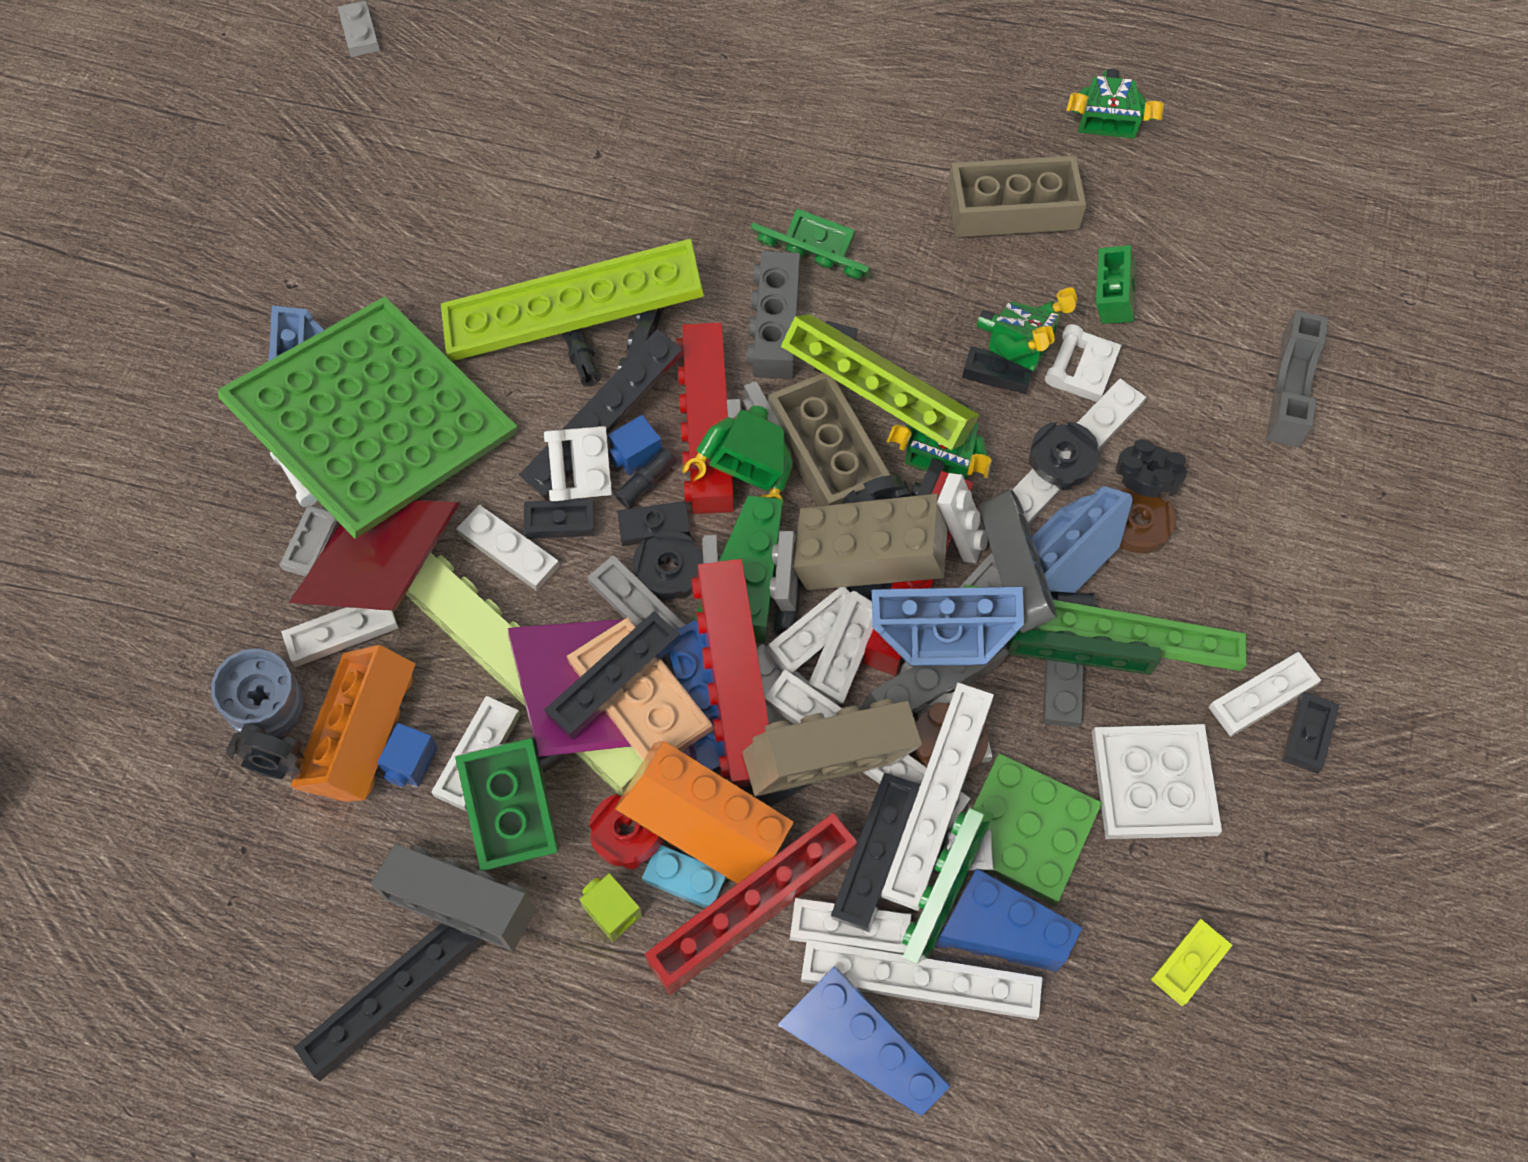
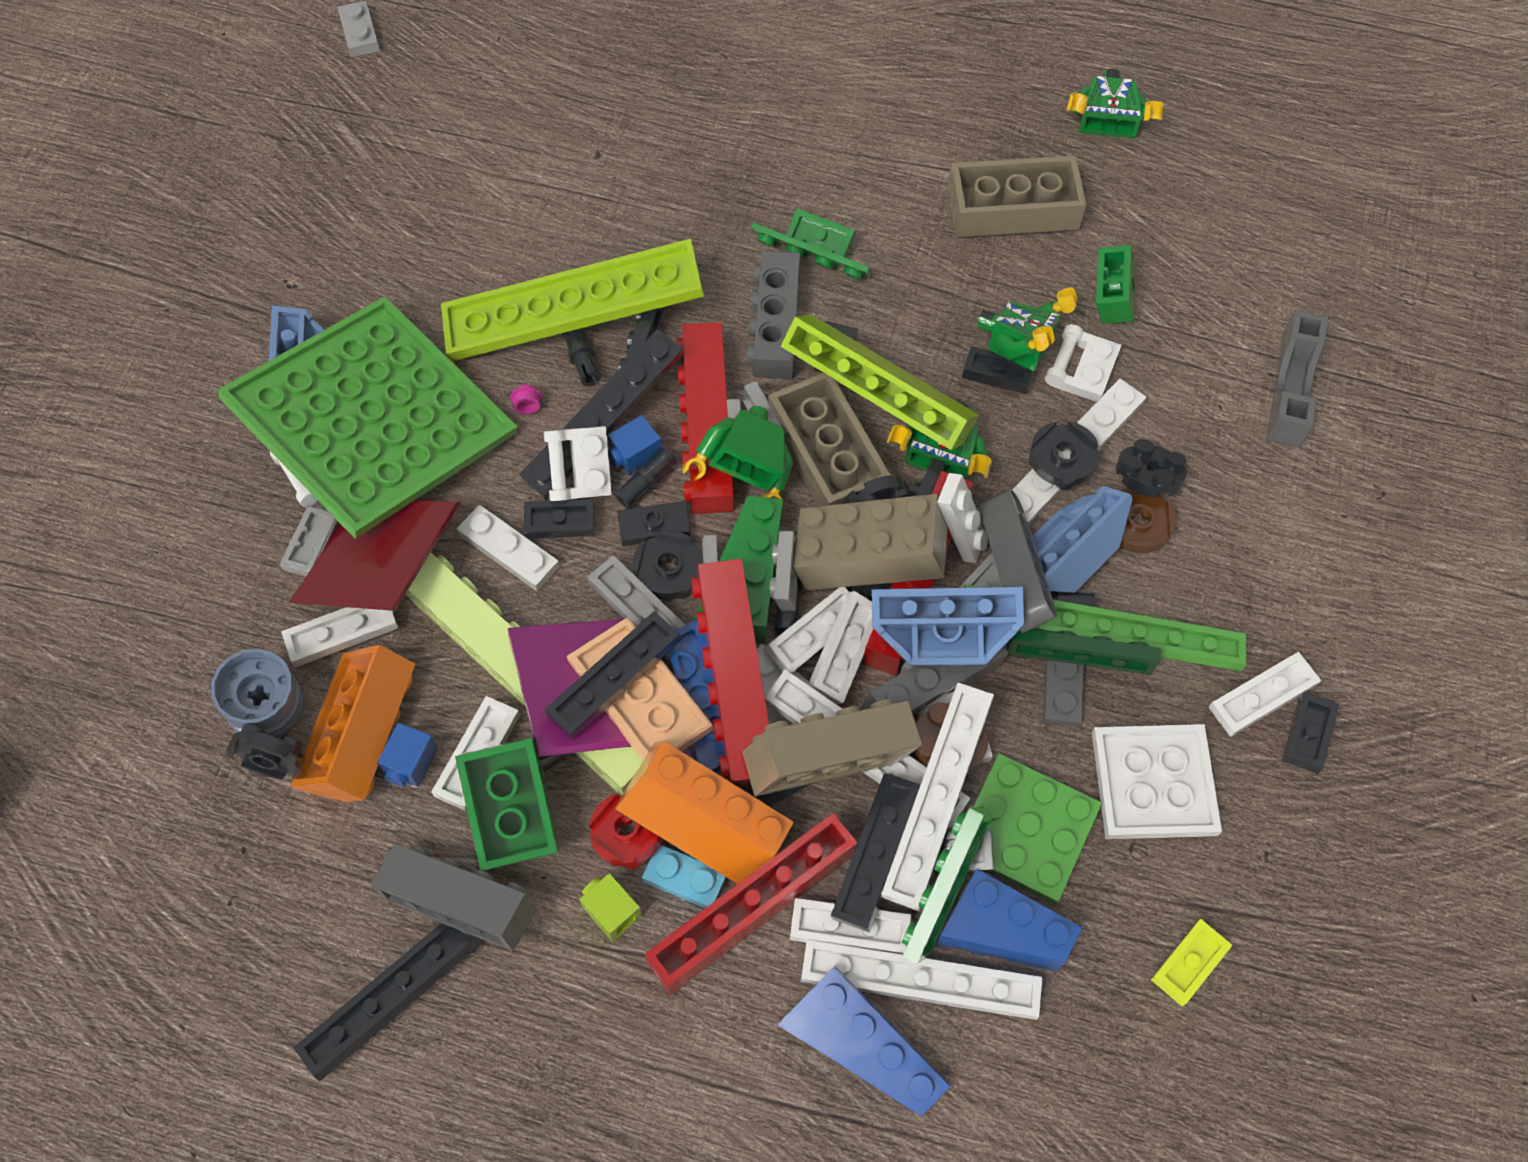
none -> dark pink plate [510,384,543,415]

